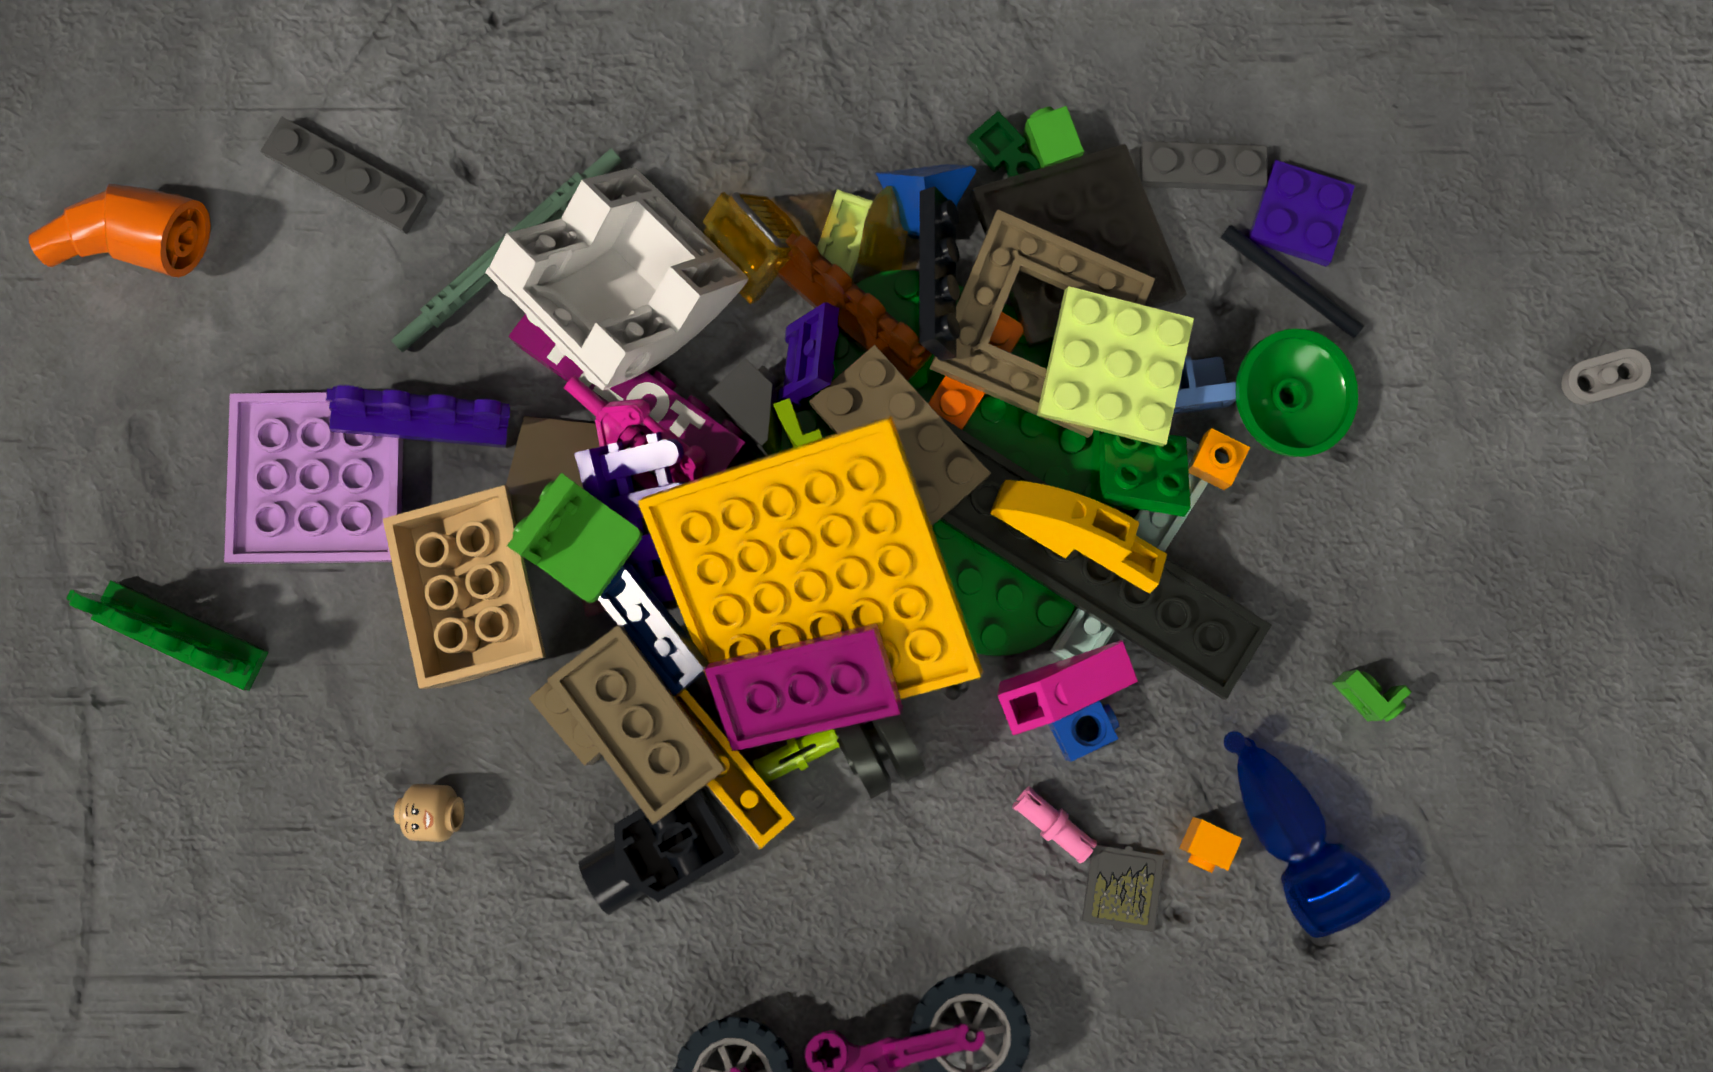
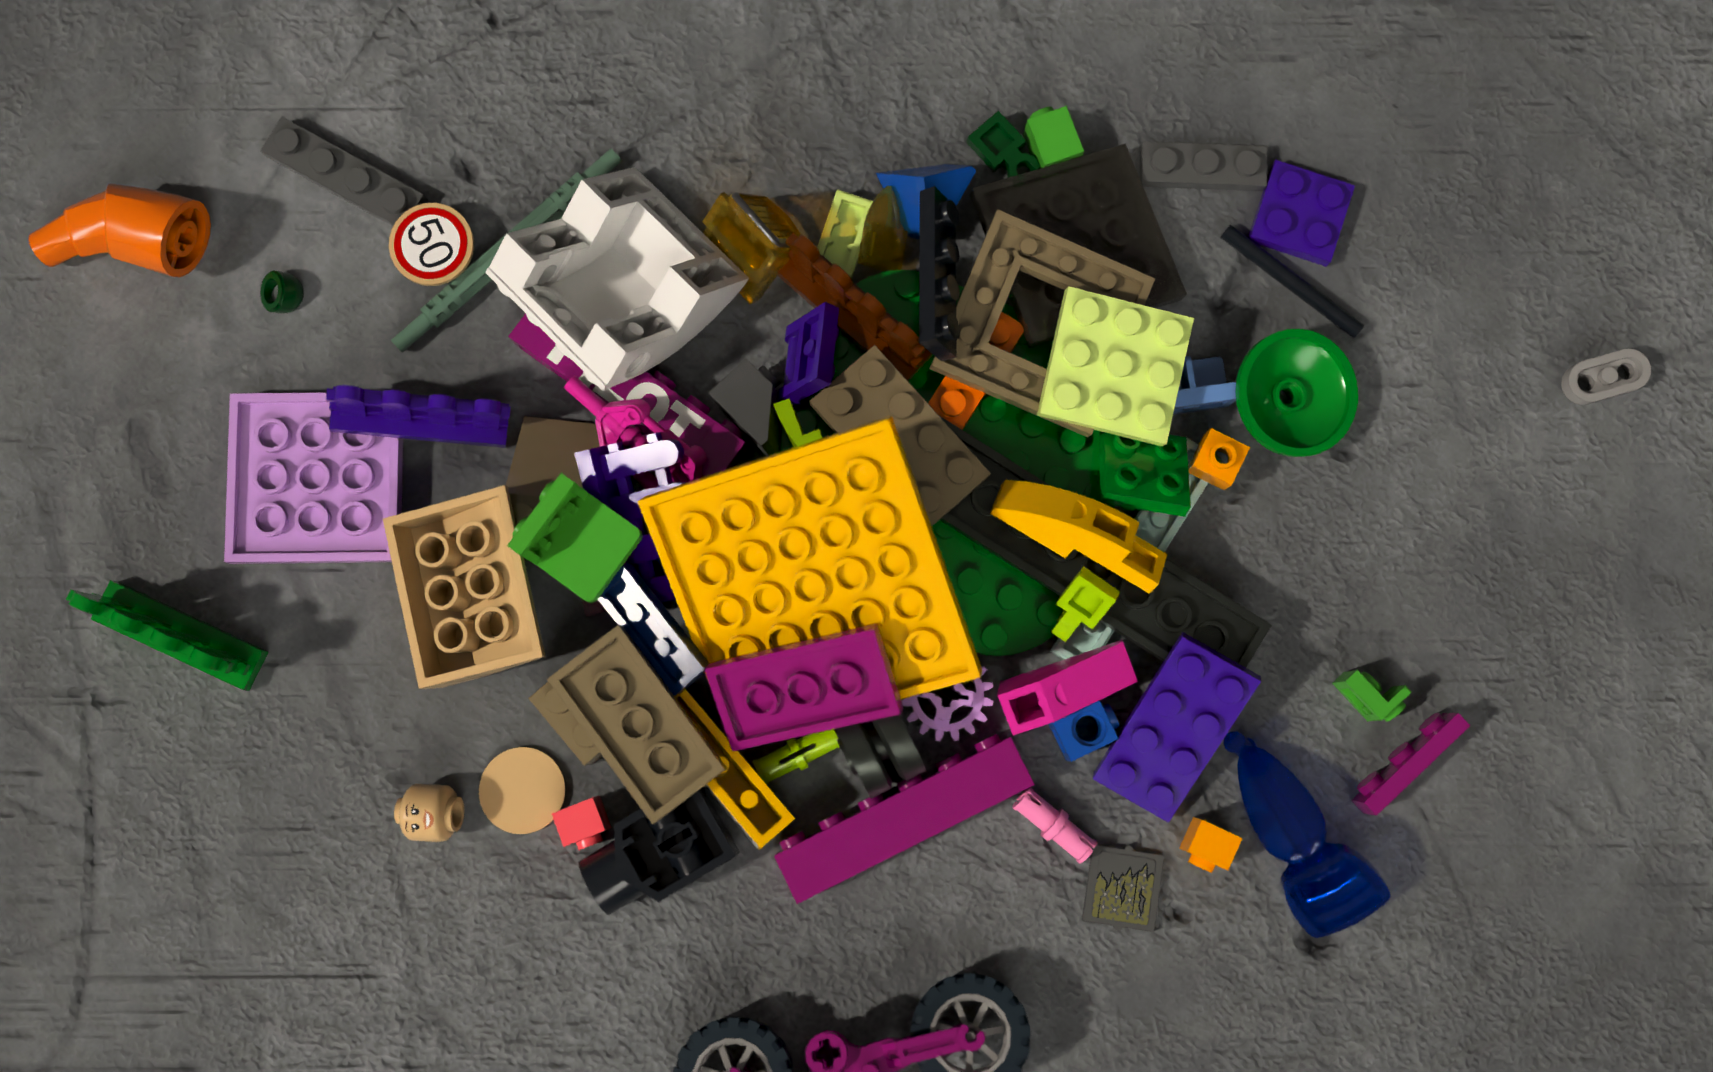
none -> dark green piece [260,270,304,314]
none -> piece [389,203,474,286]
none -> tan piece [479,747,565,834]
none -> coral plate [552,796,612,851]
none -> magenta brick [774,733,1035,904]
none -> lavender gear [902,666,994,741]
none -> lime plate [1051,566,1120,642]
none -> dark purple plate [1093,632,1261,823]
none -> magenta plate [1351,712,1470,816]

